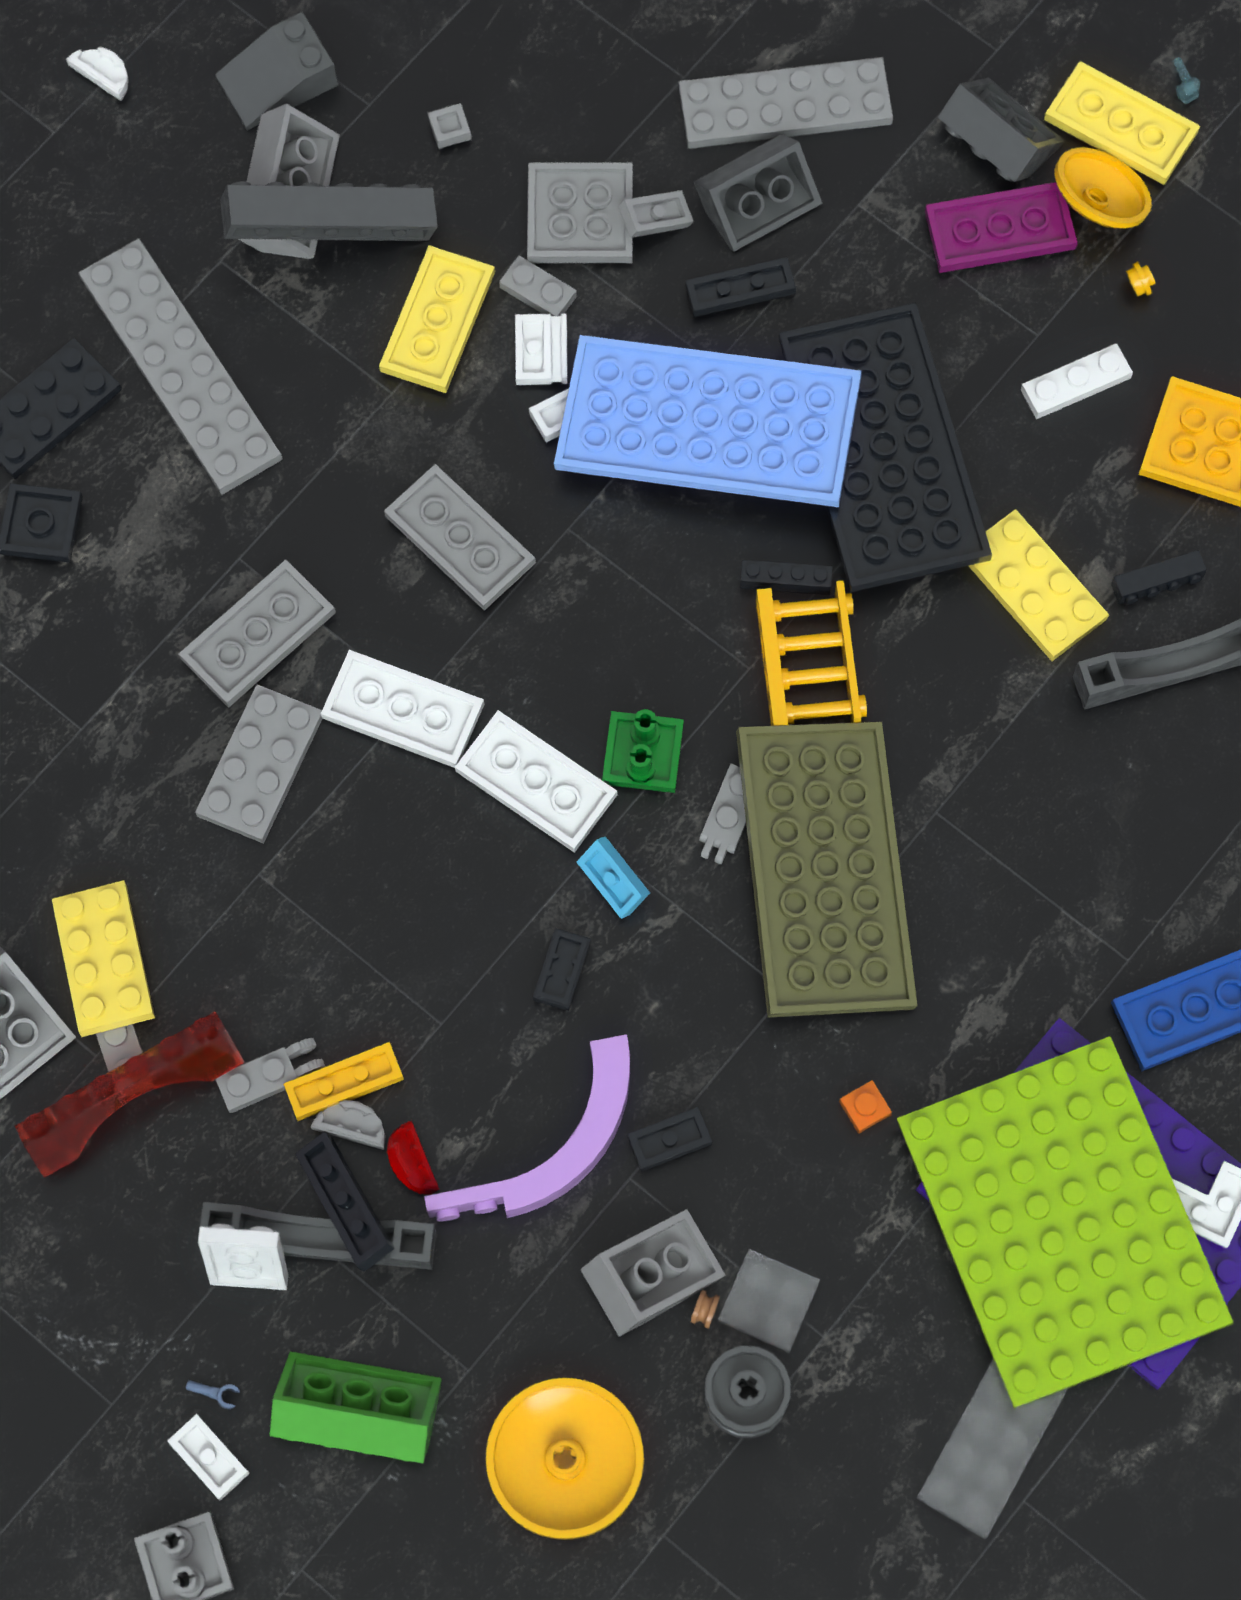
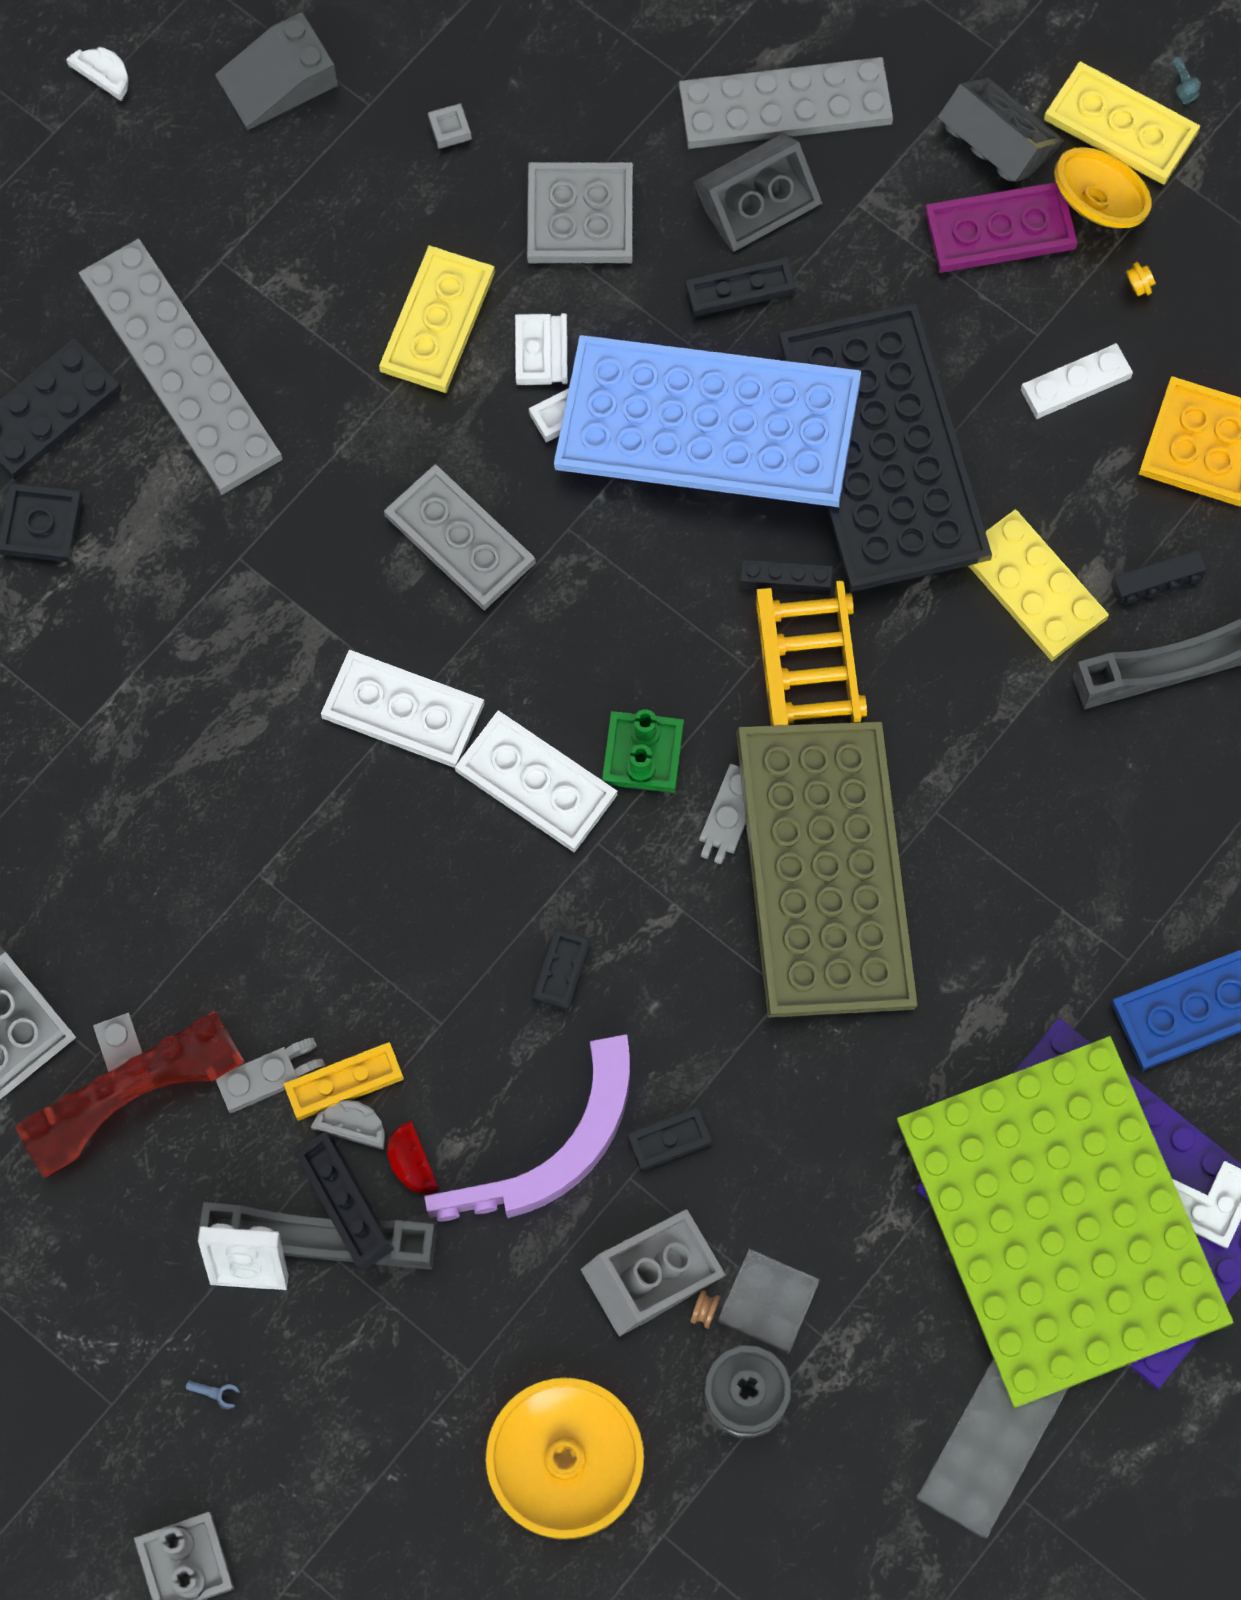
light yellow plate [52,880,155,1037] -> none
white plate [167,1414,250,1500] -> none
light grey plate [179,560,336,708] -> none
light grey plate [195,684,322,844] -> none
dark grey brick [220,181,438,241] -> none
light grey slope [238,104,339,259] -> none
bright green slope [270,1352,442,1463] -> none
light grey plate [499,256,577,316] -> none
medium azure plate [577,836,650,919] -> none
light grey plate [619,190,694,238] -> none
orange plate [839,1080,892,1134] -> none

